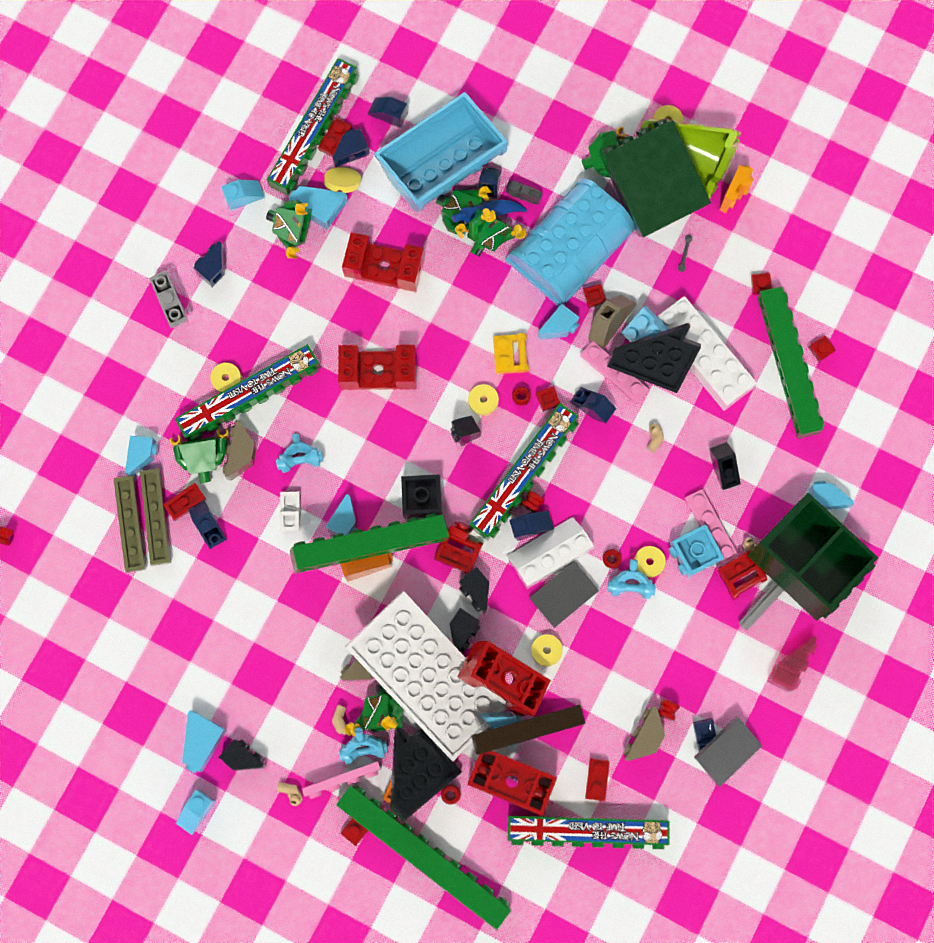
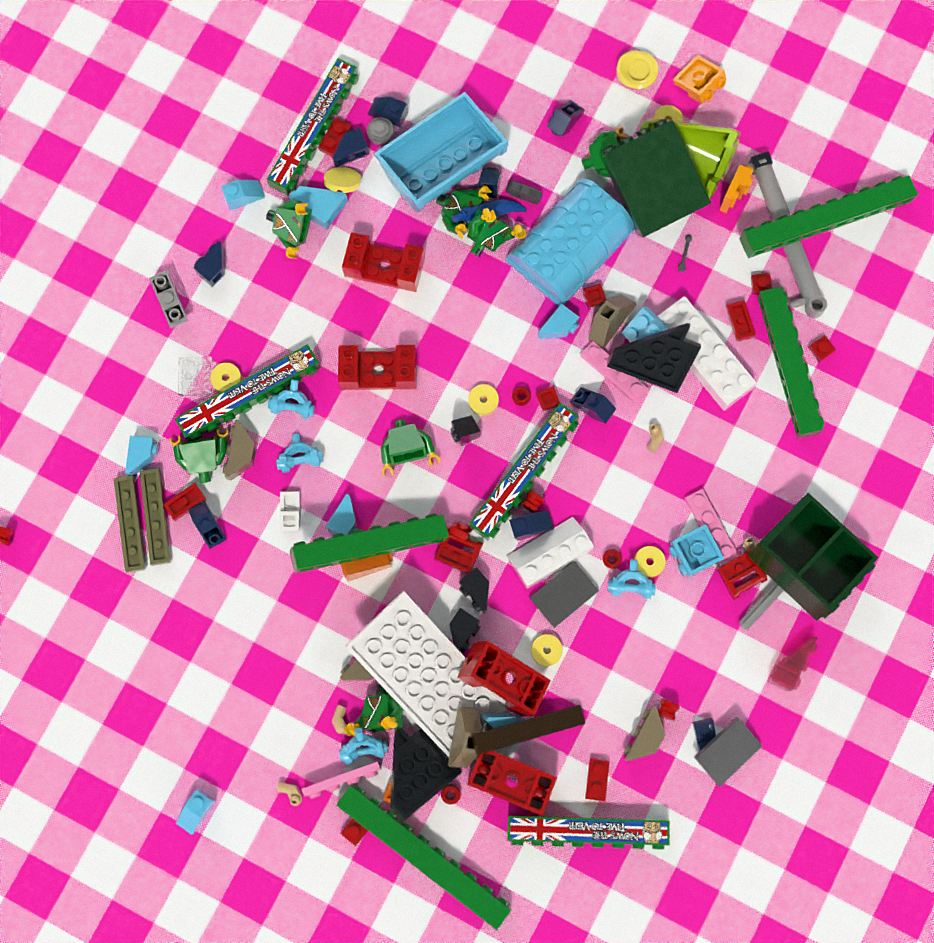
medium azure slope [182,710,227,773] -> none
black slope [219,739,267,771] -> none
black brick [401,474,442,519] -> none
yellow plate [493,333,529,374] -> none
black slope [709,442,741,490] -> none
medium azure slope [809,481,854,510] -> none
none -> clear plate [178,356,213,396]
none -> medium azure piece [268,379,315,419]
none -> light grey plate [367,117,394,145]
none -> torso [380,419,440,477]
none -> dark tan slope [448,707,483,768]
none -> dark blue slope [547,100,585,137]
none -> light yellow piece [616,50,659,89]
none -> light orange plate [673,55,727,104]
none -> red plate [726,300,756,342]
none -> green brick [739,175,919,259]
none -> light grey piece [747,151,827,319]

